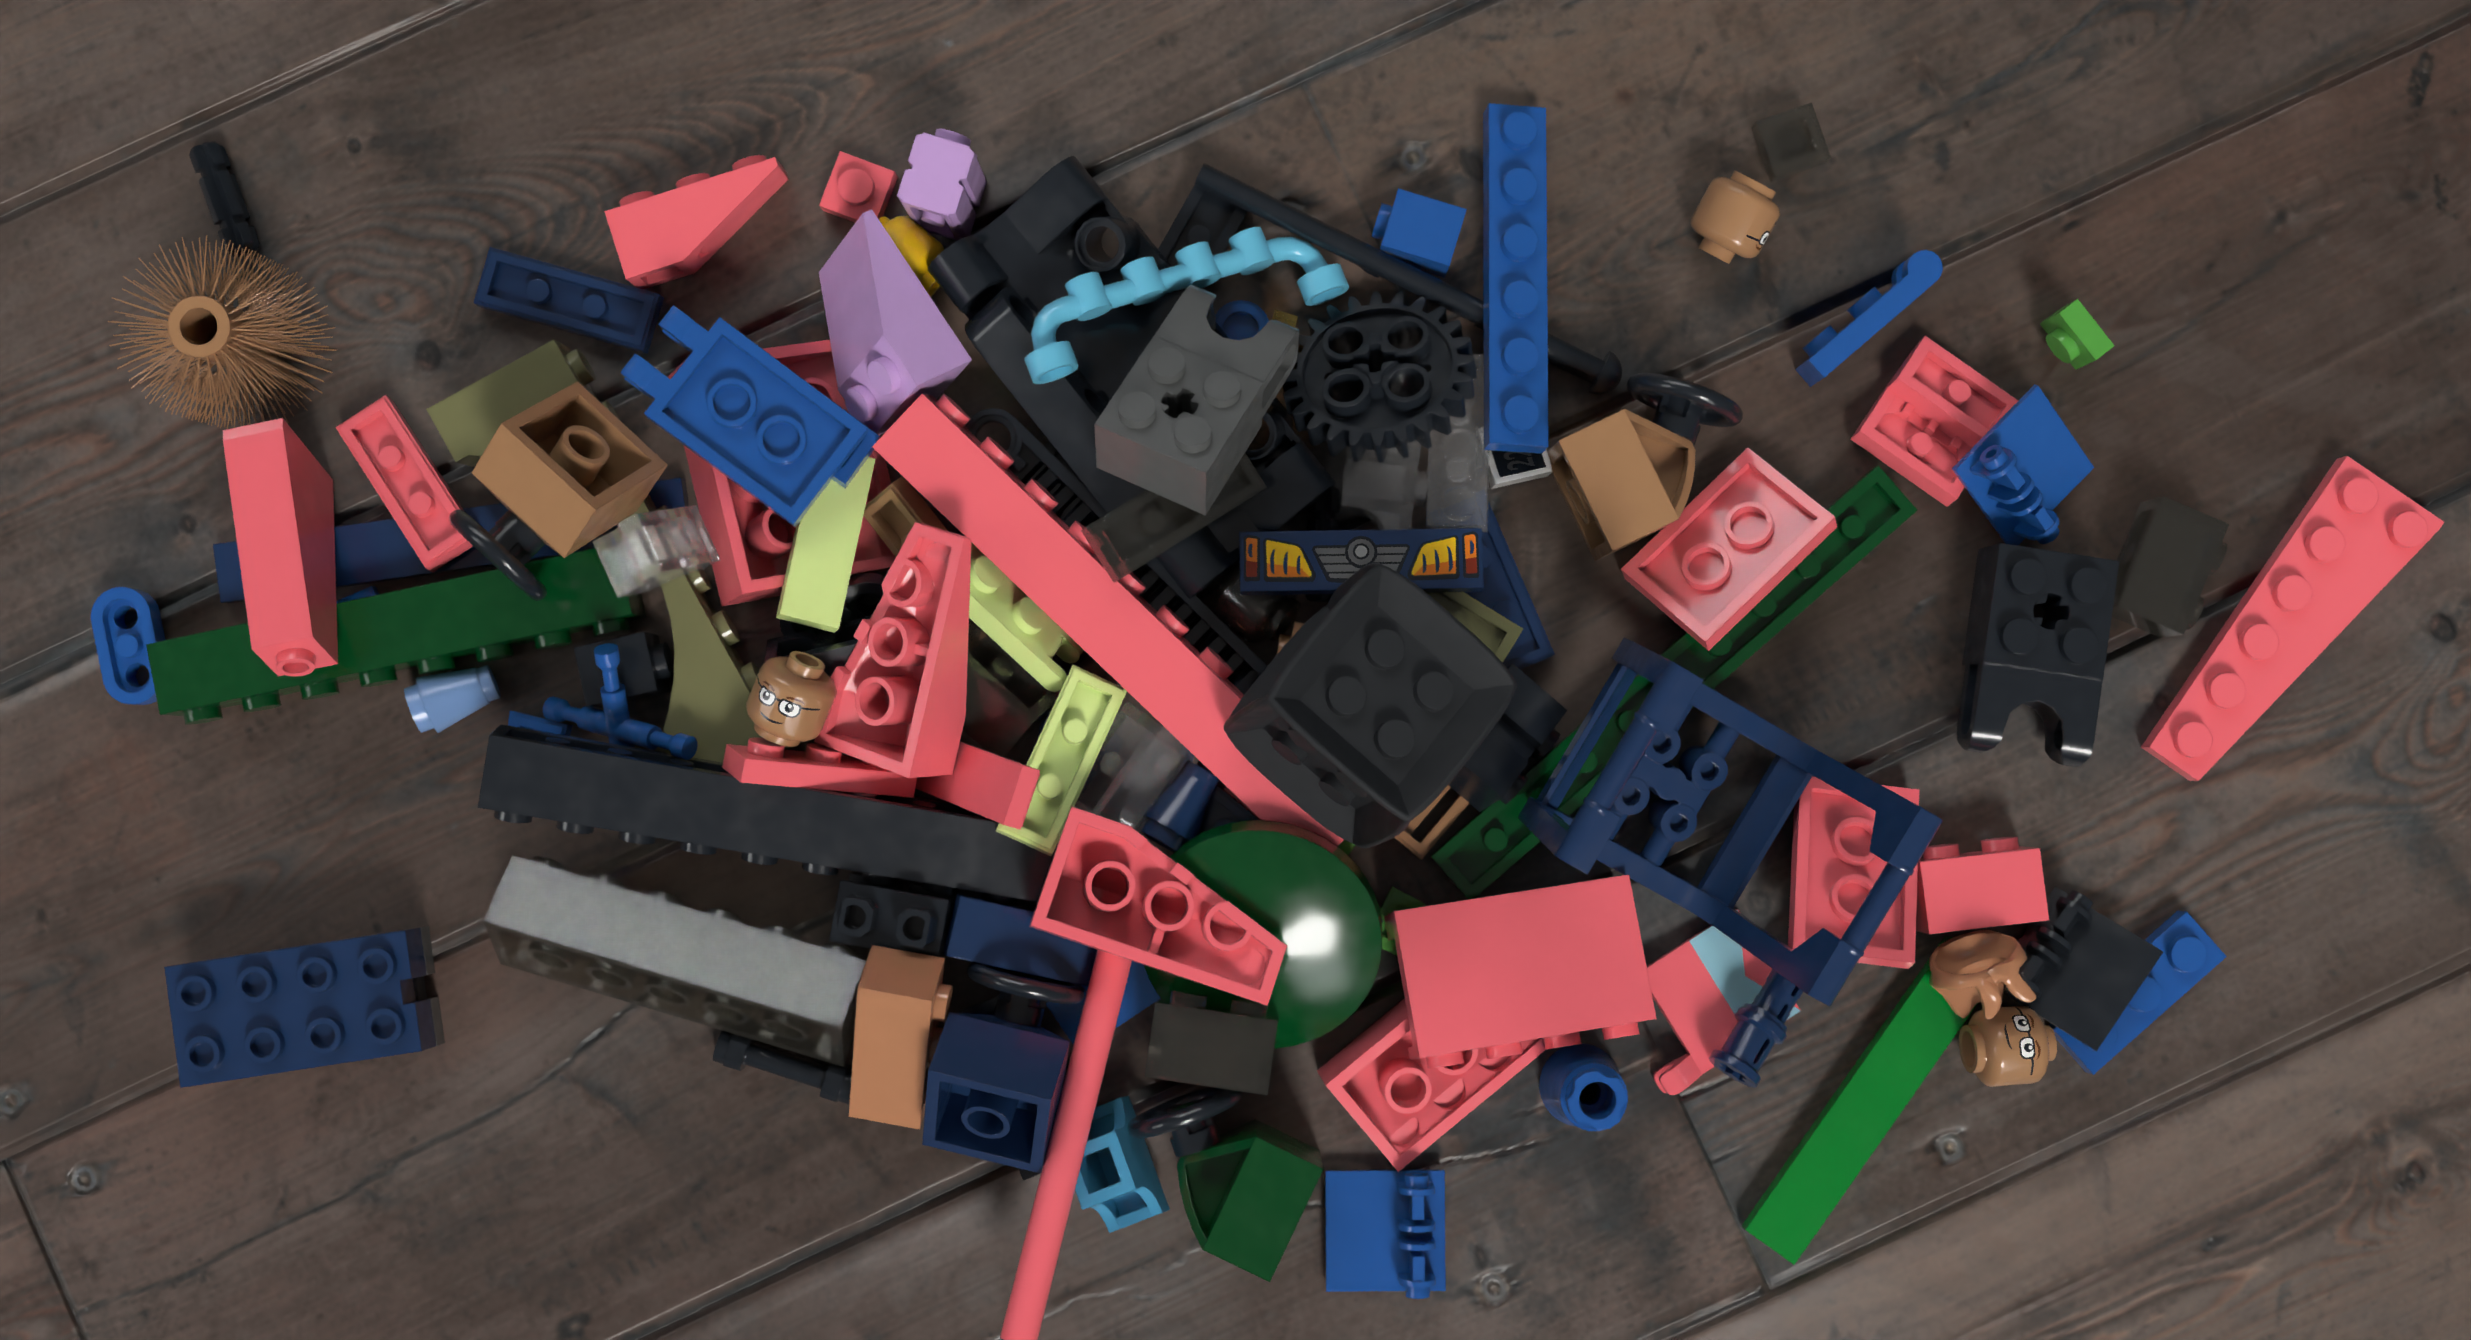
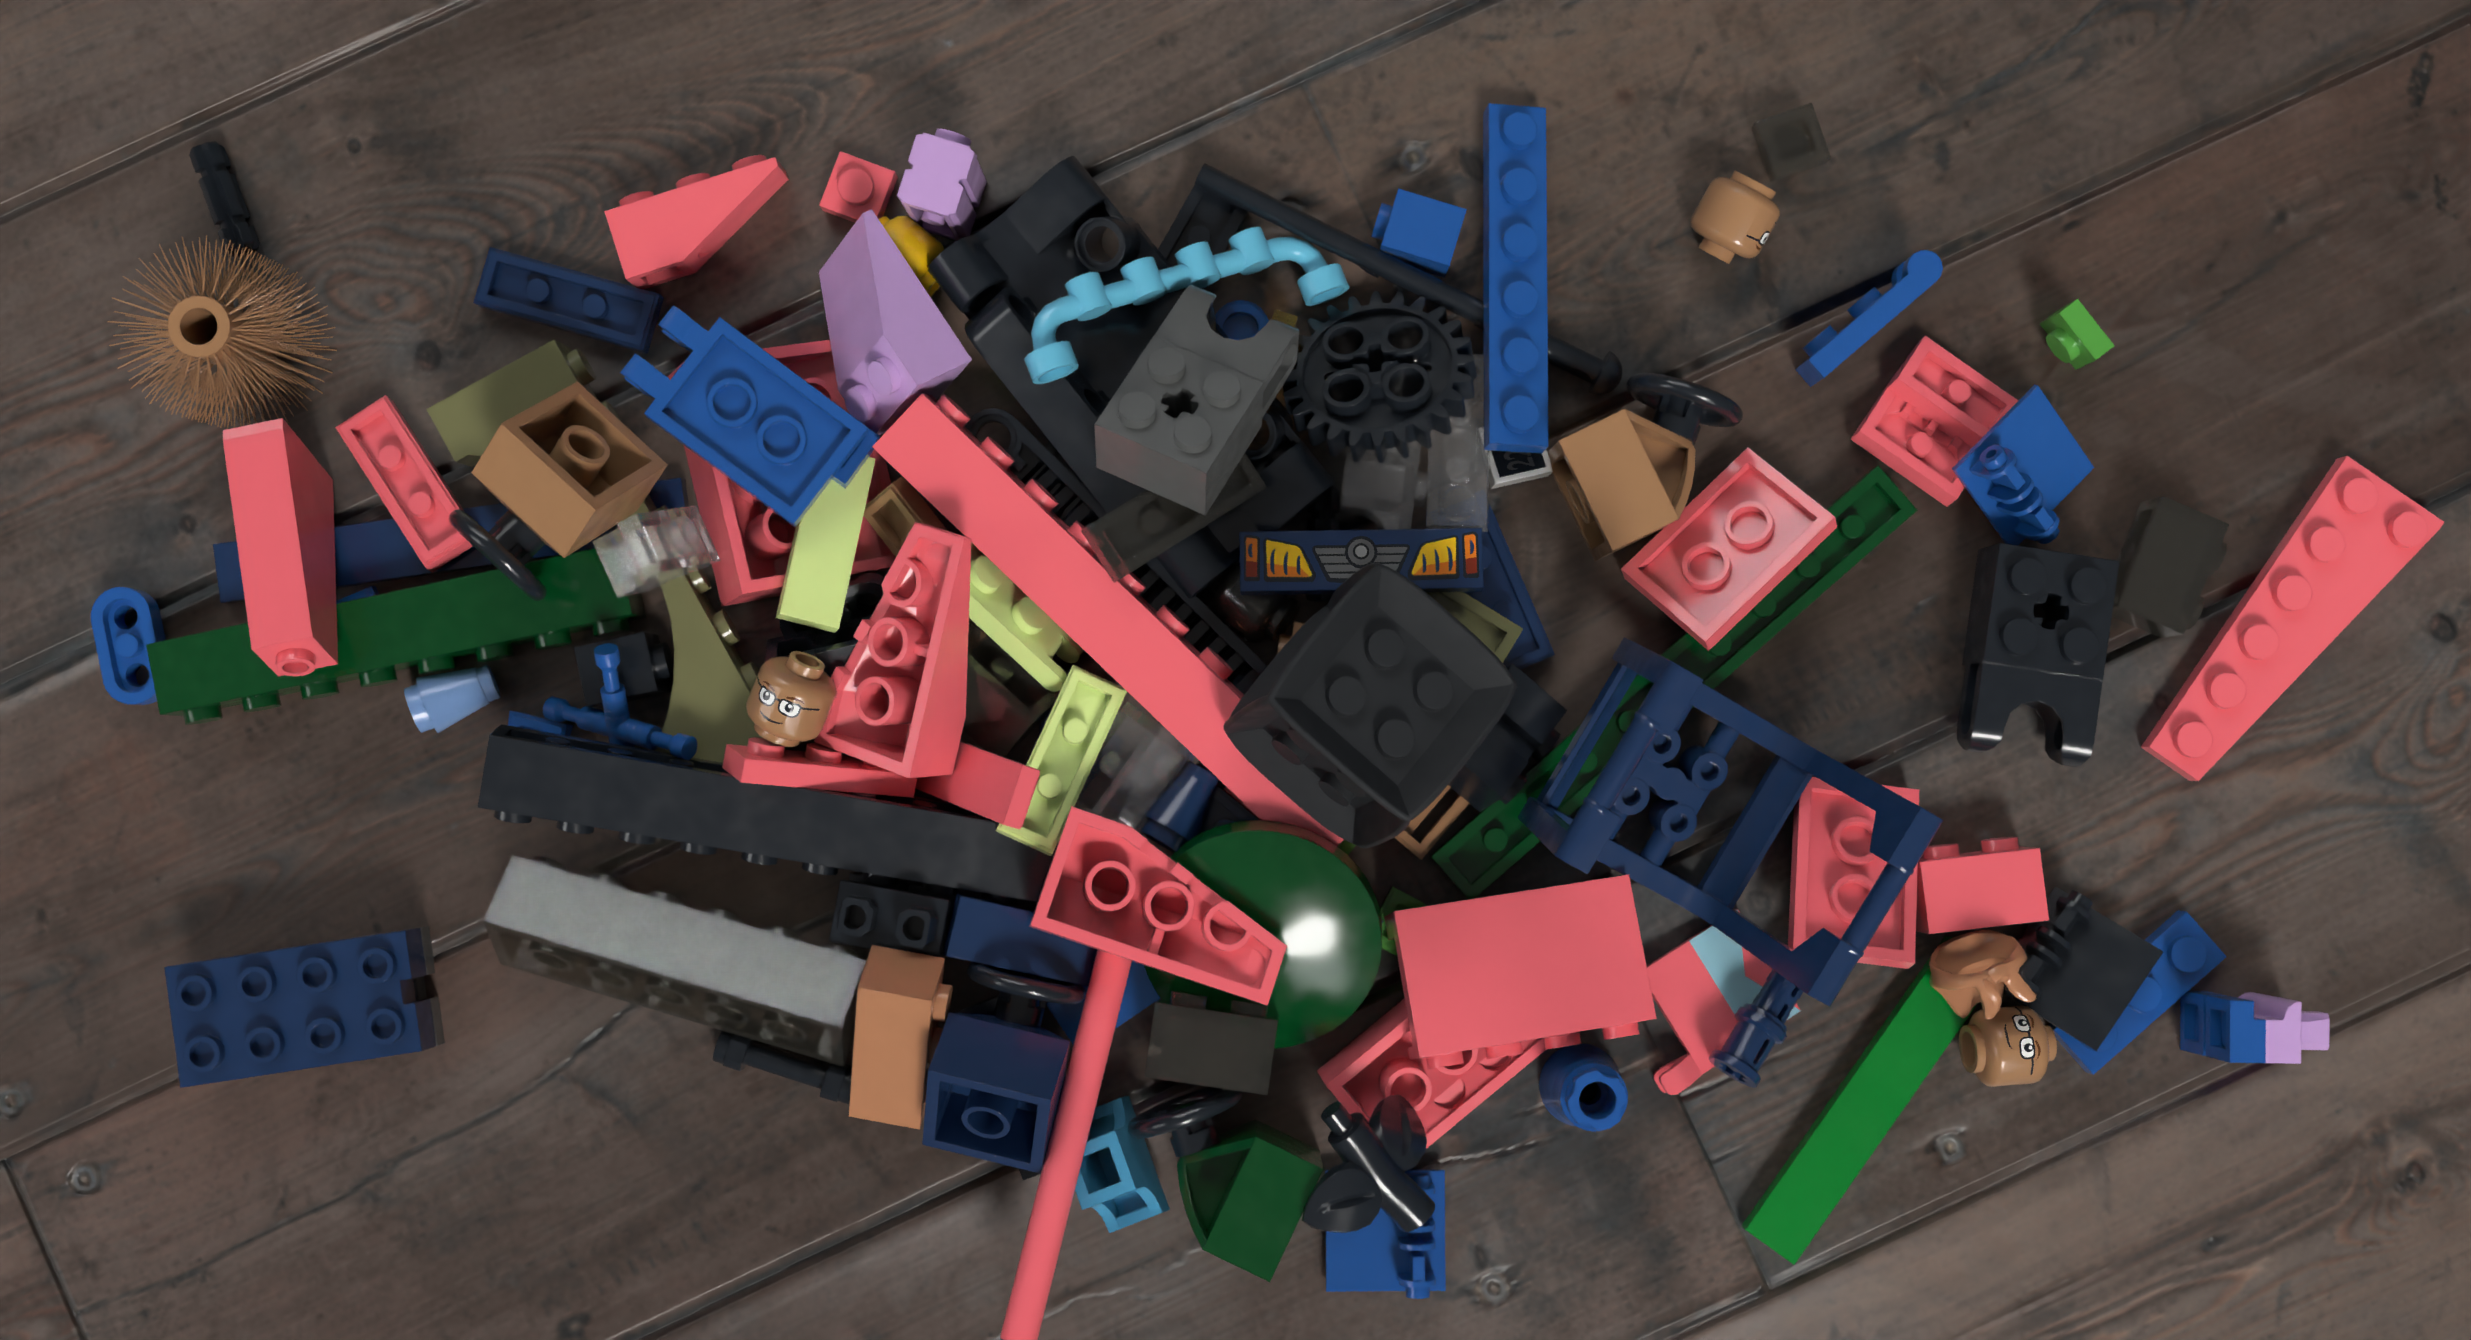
none -> black plant [1301,1095,1435,1233]
none -> hips [2180,990,2330,1064]

